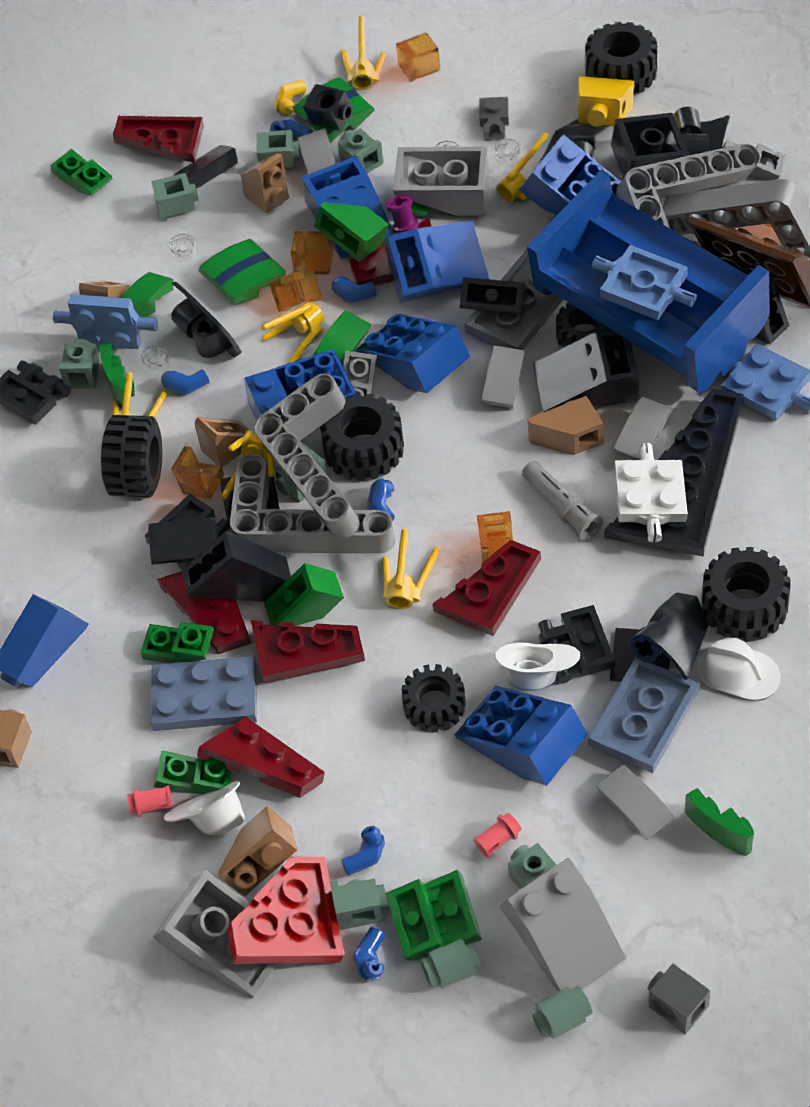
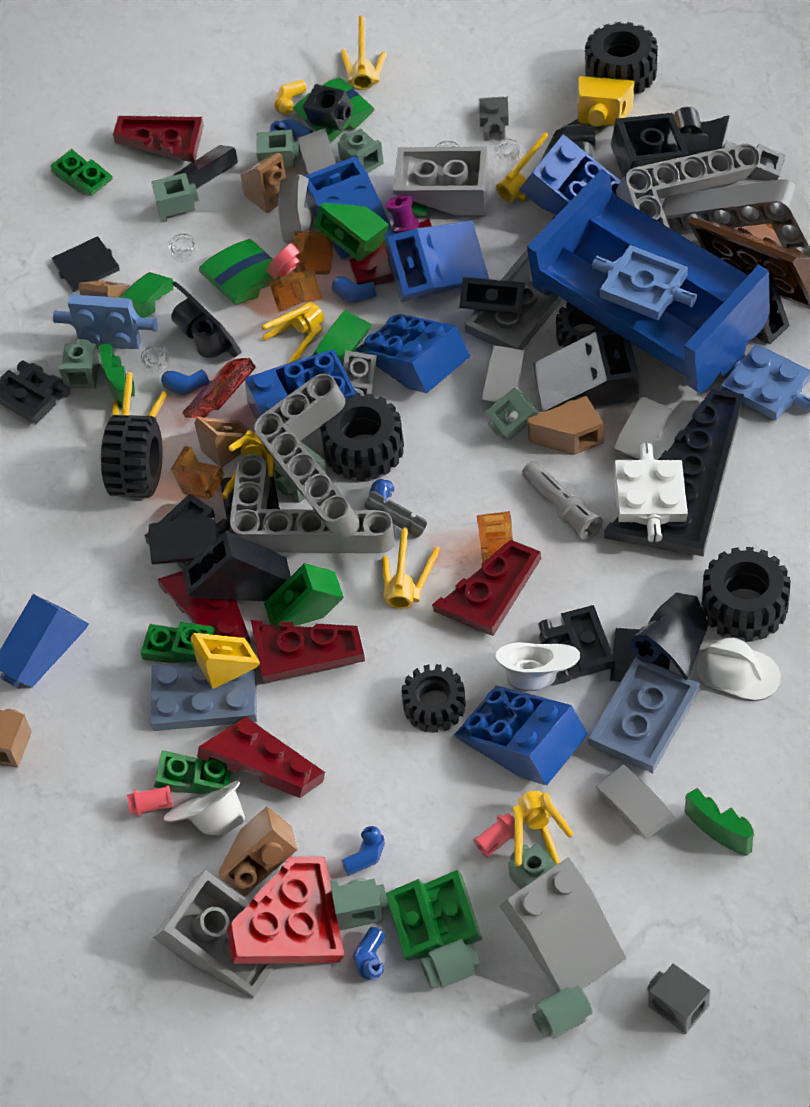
clear orange panel [396,33,440,82] -> none
none -> black piece [51,236,120,292]
none -> clear red slope [182,358,256,418]
none -> yellow slope [190,633,260,689]
none -> coral plate [266,243,300,279]
none -> light grey slope [278,174,313,244]
none -> dark grey axle [364,491,427,537]
none -> sand green brick [485,387,539,439]
none -> yellow plant [512,791,573,867]

